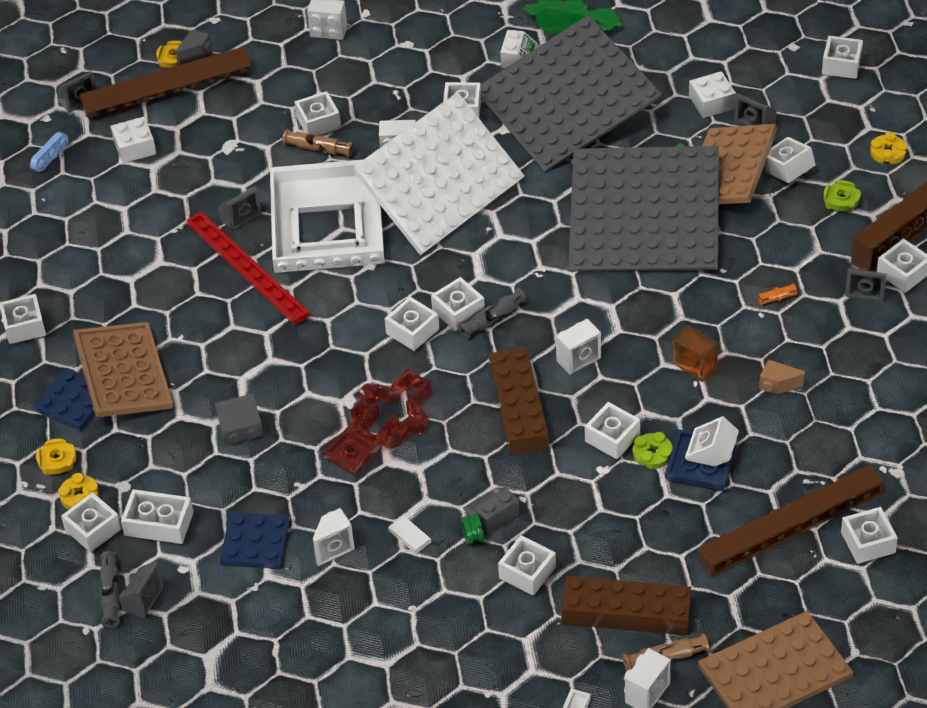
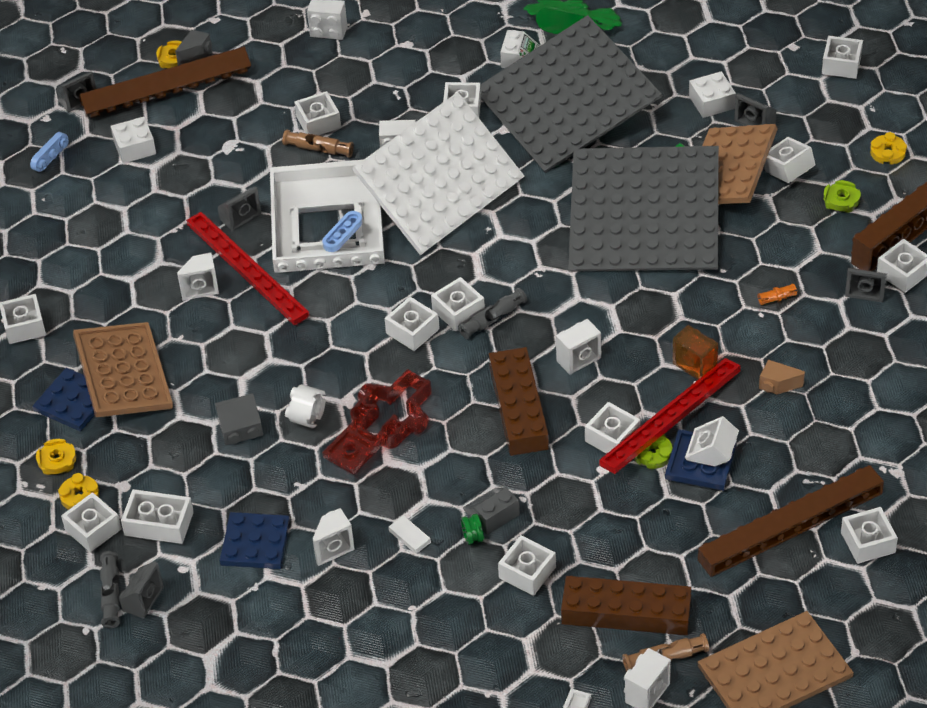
none -> white slope [177,253,219,301]
none -> white brick [285,384,326,428]
none -> light blue plate [322,211,363,252]
none -> red plate [599,358,741,474]

